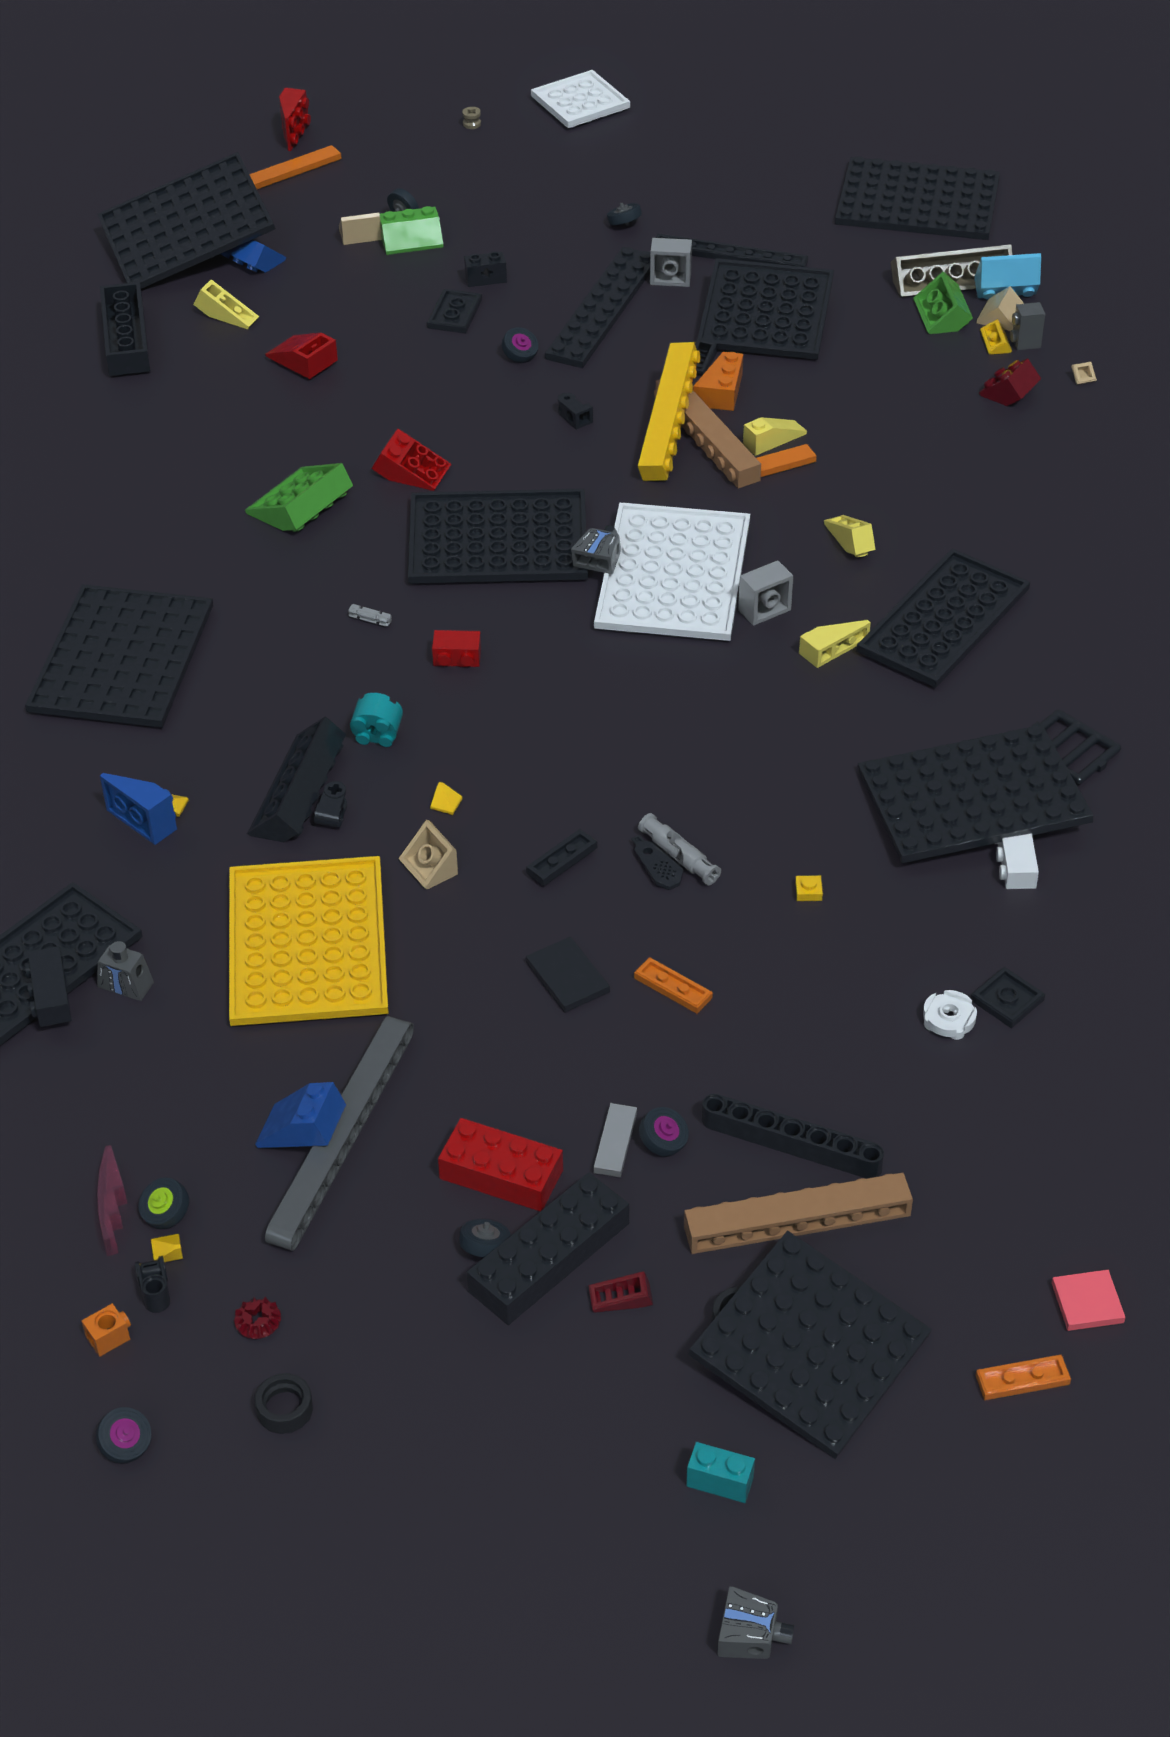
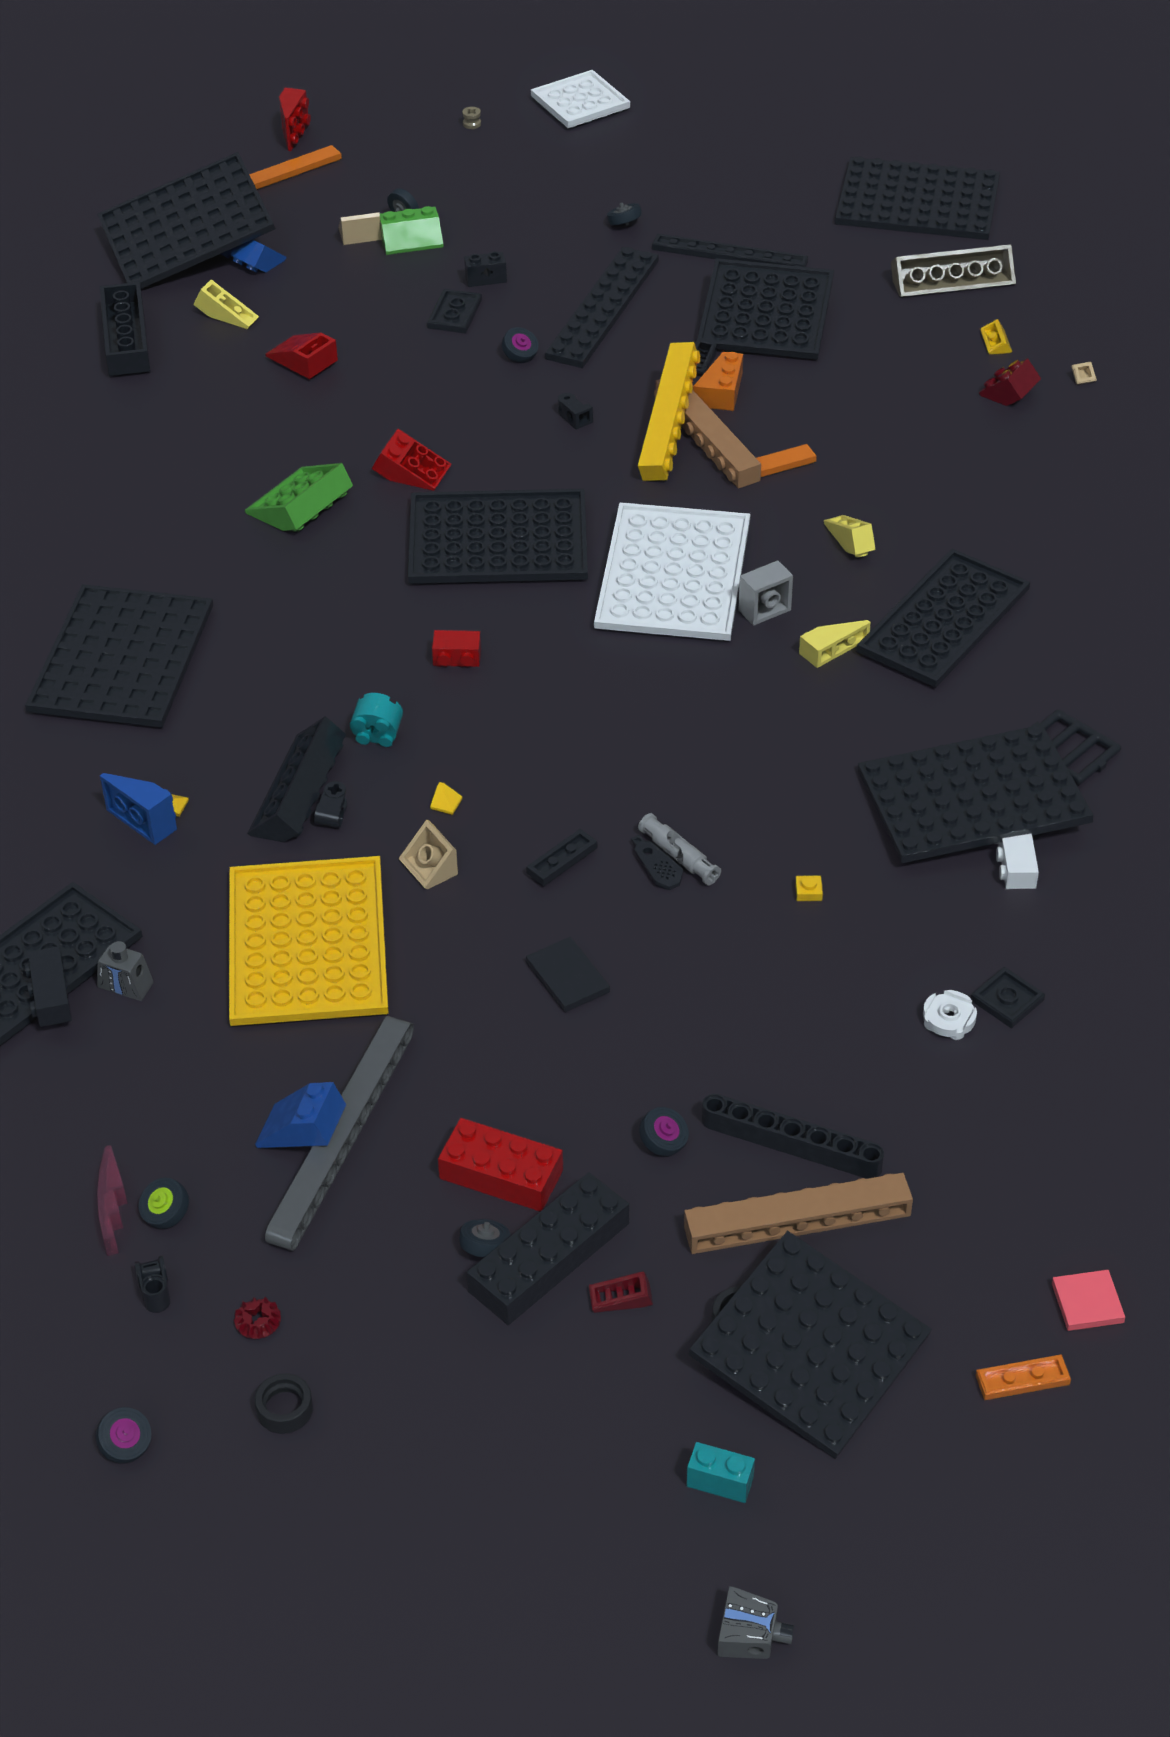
orange brick [81,1303,131,1357] -> none
yellow slope [151,1234,183,1262] -> none
light grey axle [348,604,392,627] -> none
dark grey torso [571,525,621,574] -> none
light grey tile [594,1103,637,1177] -> none
orange tile [634,957,713,1014] -> none
light grey brick [650,238,692,287] -> none
light yellow slope [743,417,807,456] -> none
bright green slope [913,272,973,334] -> none
medium azure slope [974,253,1041,299] -> none
tan slope [977,286,1024,331] -> none
dark grey brick [1010,302,1045,350] -> none

